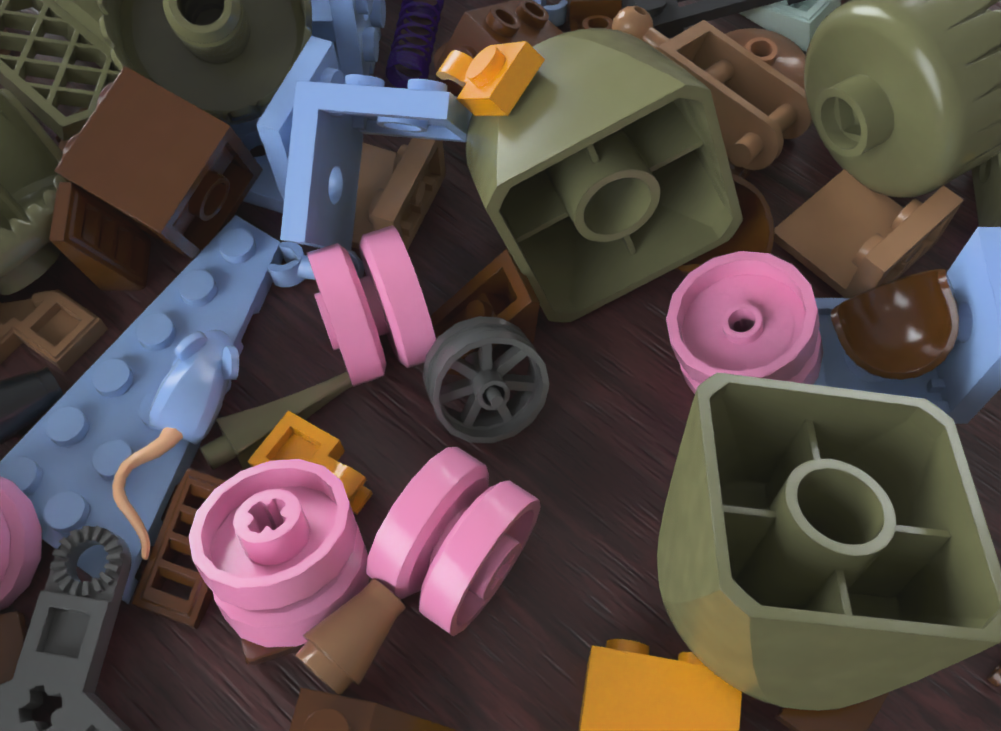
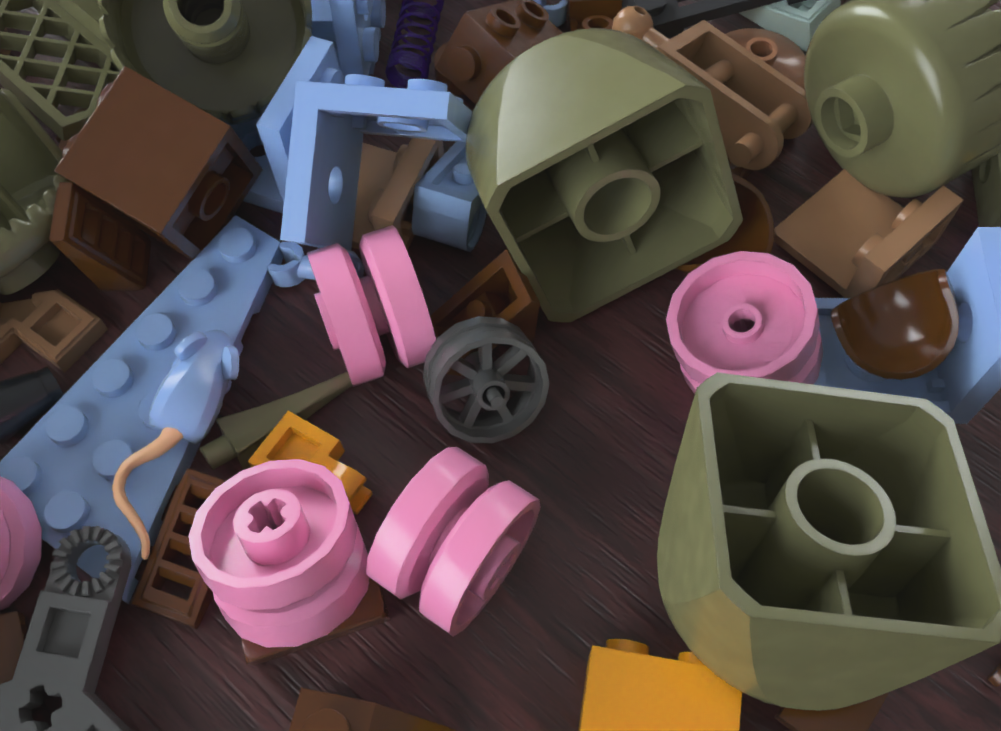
medium nougat cone [295,579,406,696] -> none
light orange plate [436,41,545,116] -> none
none -> light blue plate [412,142,487,252]

